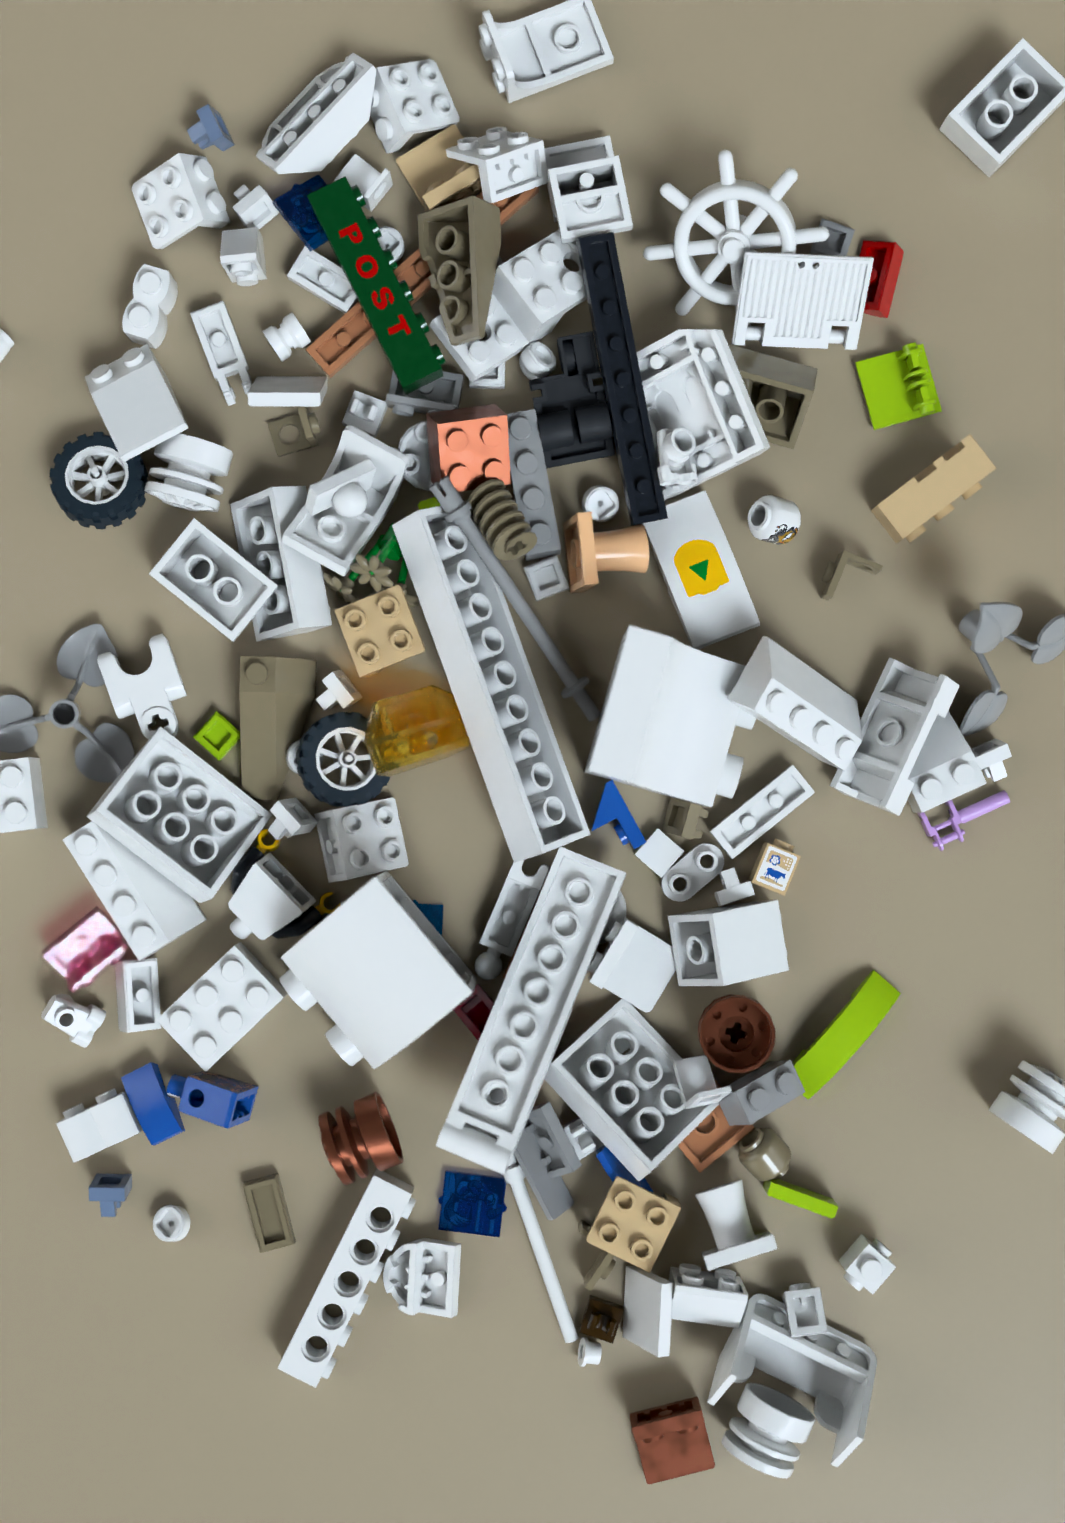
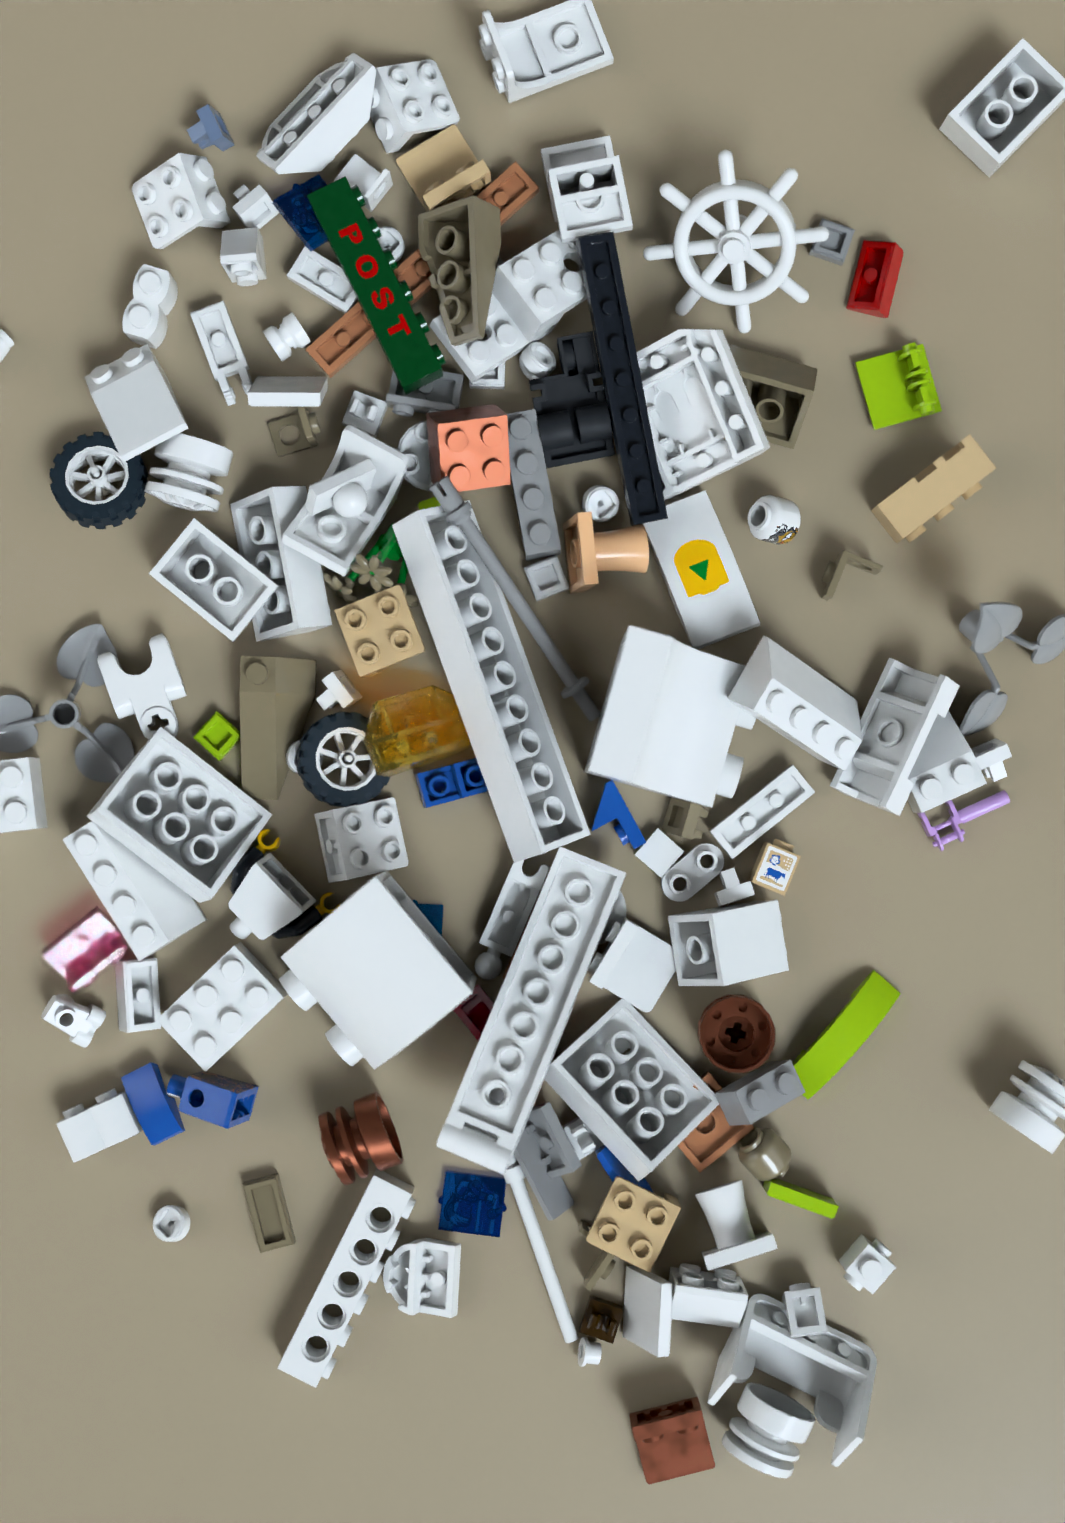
sand blue tile [89,1174,132,1217] -> none
white tile [268,798,318,840] -> none
white bracket [446,127,548,203] -> none
dark tan piece [467,479,538,560] -> none
white plate [655,427,698,486] -> none
white bracket [672,1055,732,1109] -> none
white window [732,252,874,350] -> none
none -> blue slope [415,758,488,809]

